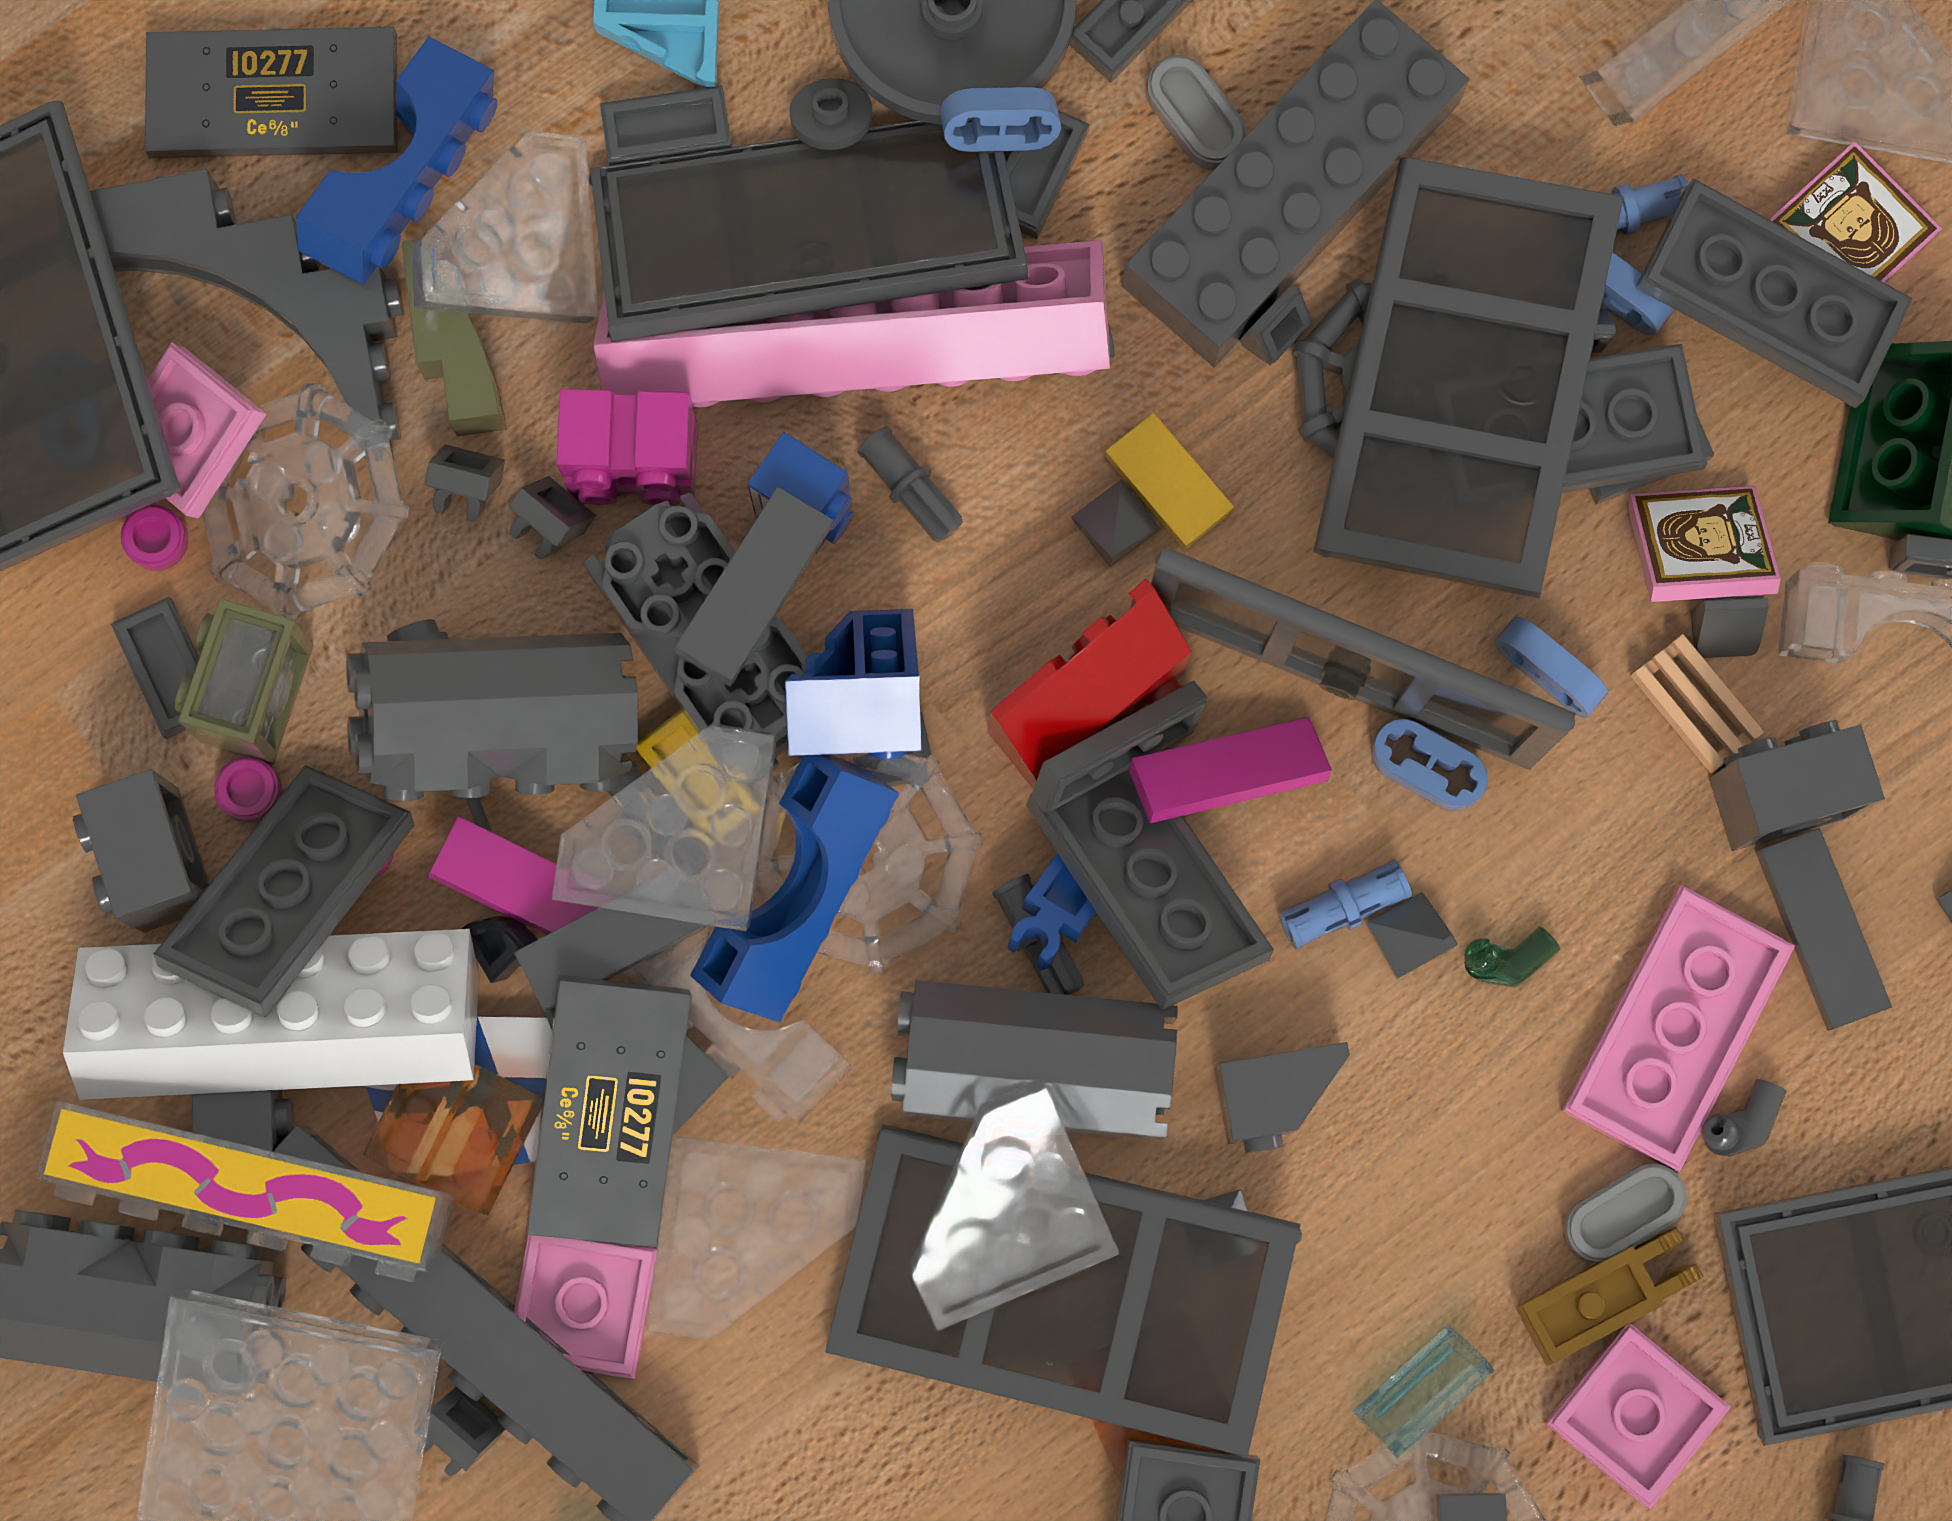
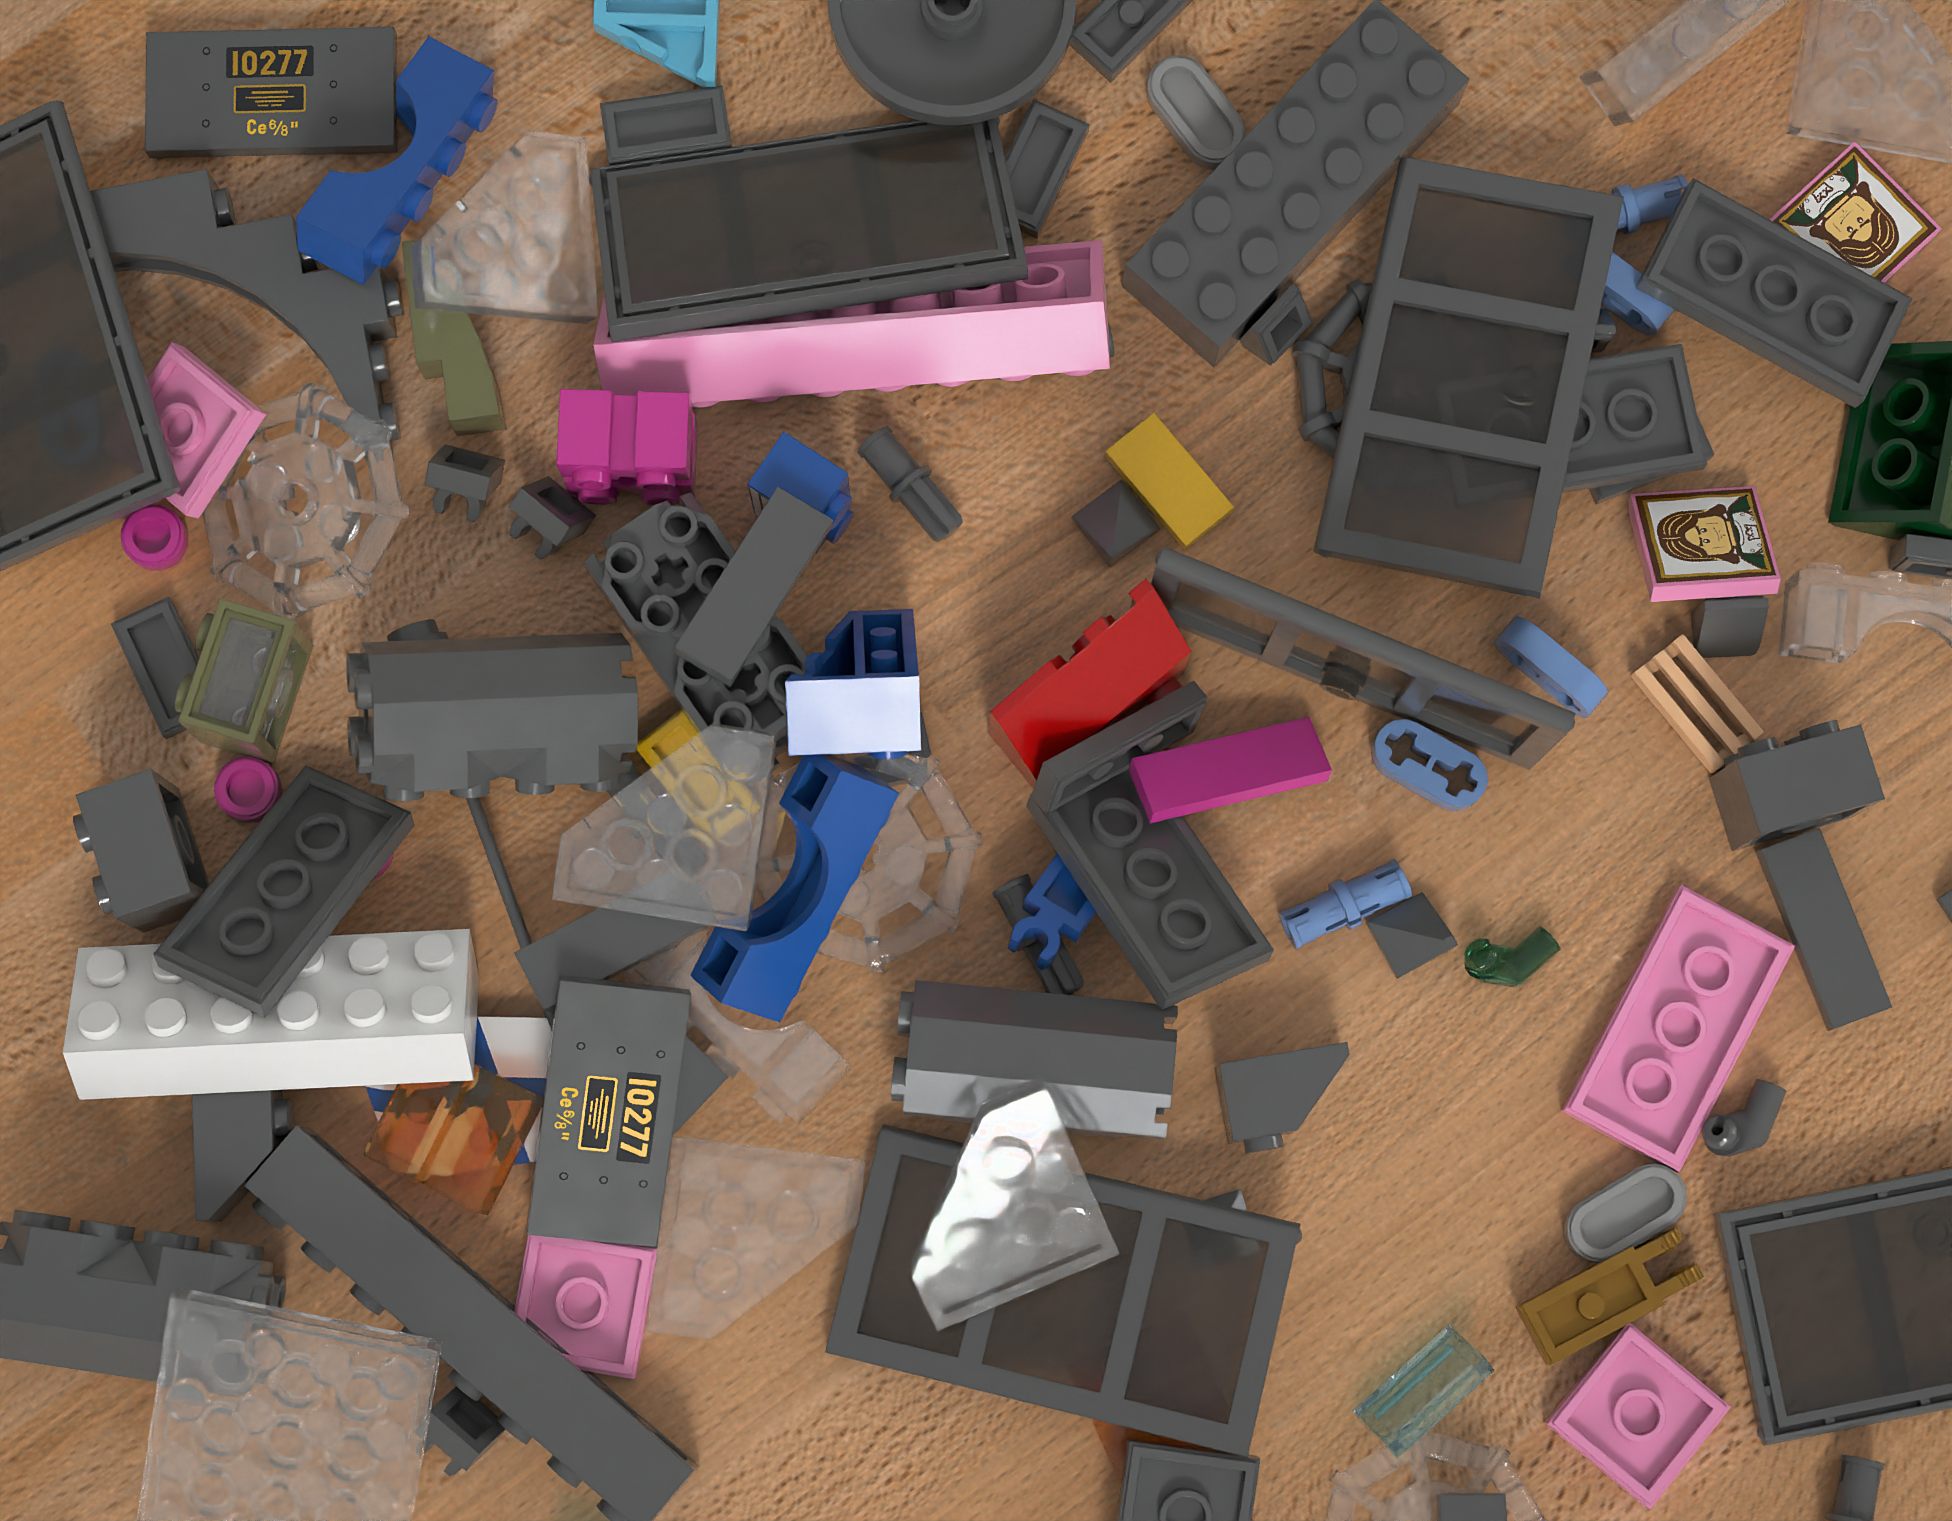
brick [36,1101,454,1282] -> none
dark pink tile [427,816,620,935] -> none
black tile [462,916,538,983] -> none
dark grey piece [790,78,873,150] -> none
medium blue beam [940,87,1061,152] -> none

